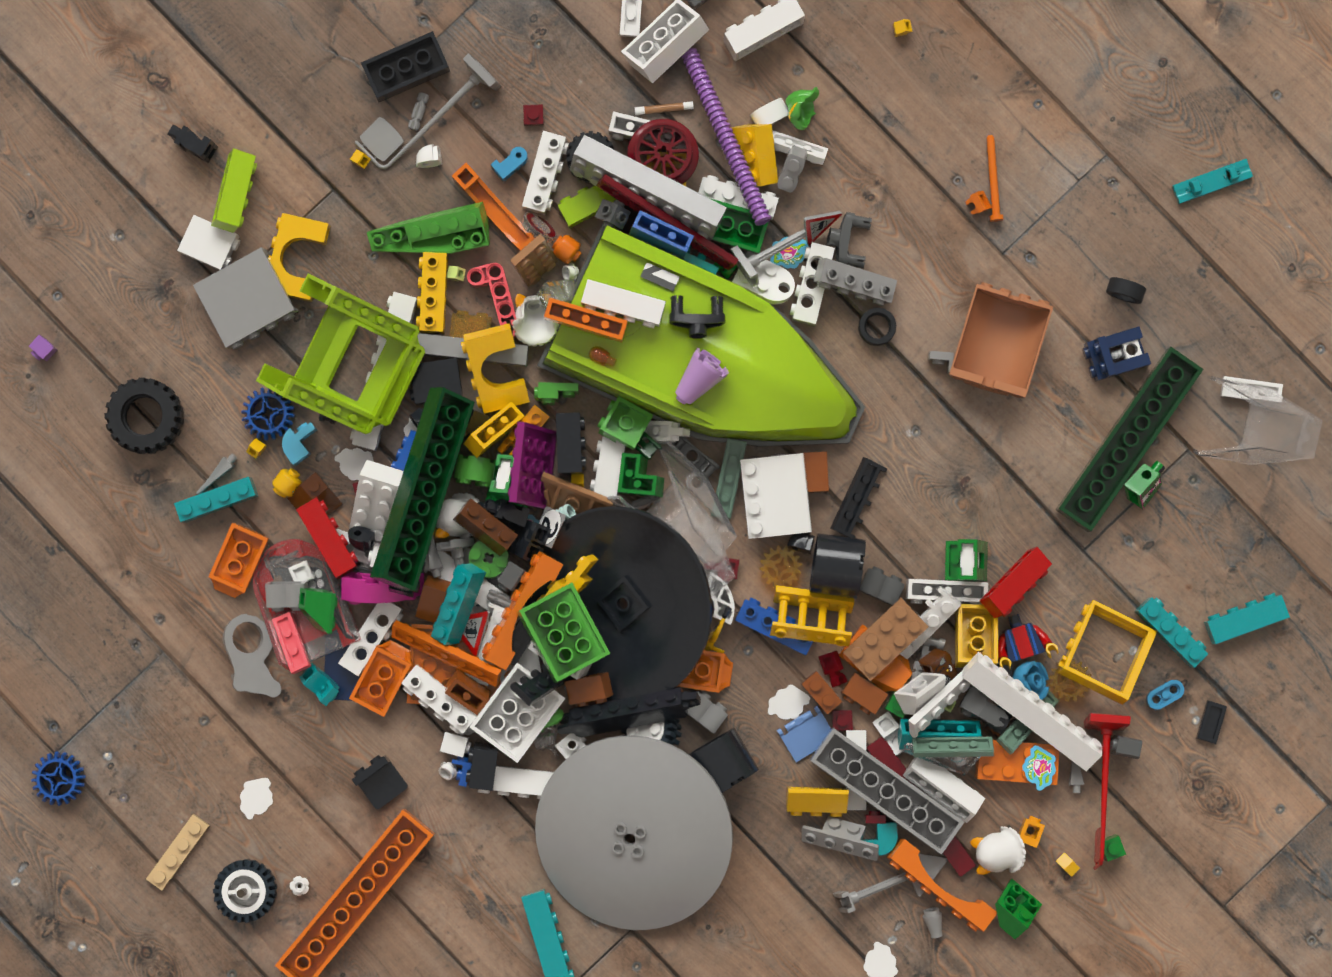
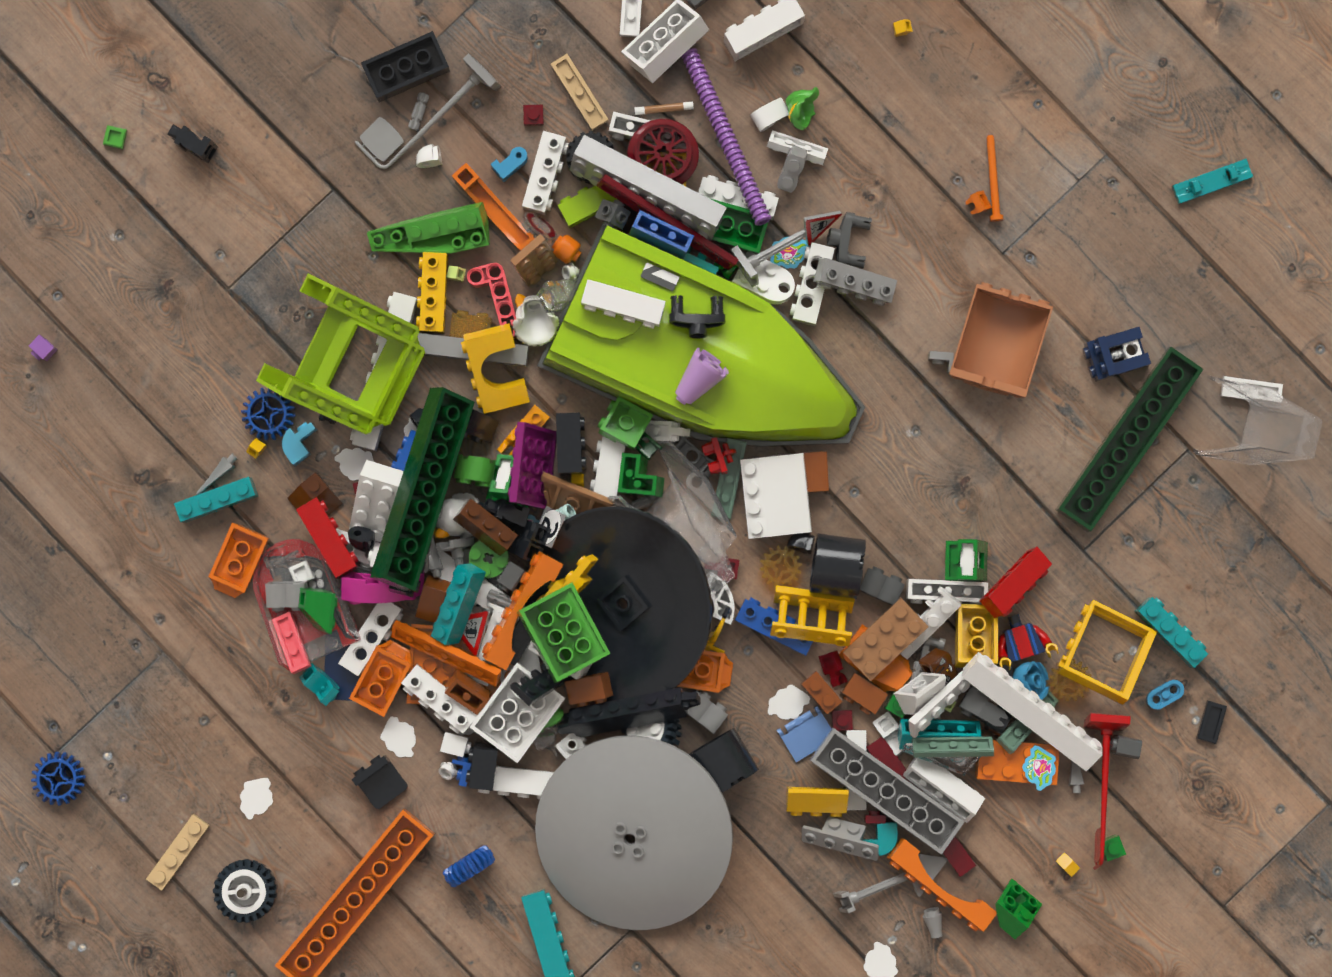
black tyre [104,377,184,454] -> none
white brick [177,215,240,270] -> none
light grey panel [193,247,298,350] -> none
lime brick [211,148,257,233] -> none
light grey animal [222,614,281,698] -> none
yellow arch [268,213,331,302] -> none
yellow head [272,468,302,498] -> none
white plate [290,876,309,896] -> none
yellow piece [350,149,371,169] -> none
black brick [410,358,463,405] -> none
yellow brick [464,402,524,458] -> none
bright green plate [534,382,579,405] -> none
orange brick [544,298,628,343] -> none
clear orange cylinder [589,346,617,366] -> none
yellow wedge [730,124,778,186] -> none
black hinge [830,457,887,538] -> none
black tyre [858,308,897,346] -> none
white hair [970,826,1026,875] -> none
light orange brick [1018,816,1045,848] -> none
black tyre [1106,277,1146,304] -> none
green torso [1124,461,1165,510] -> none
teal brick [1204,593,1290,644] -> none
none -> bright green tile [103,125,127,149]
none -> white sticker [380,716,416,757]
none -> blue gear [443,845,495,887]
none -> tan plate [551,54,609,131]
none -> red hips [702,437,737,475]

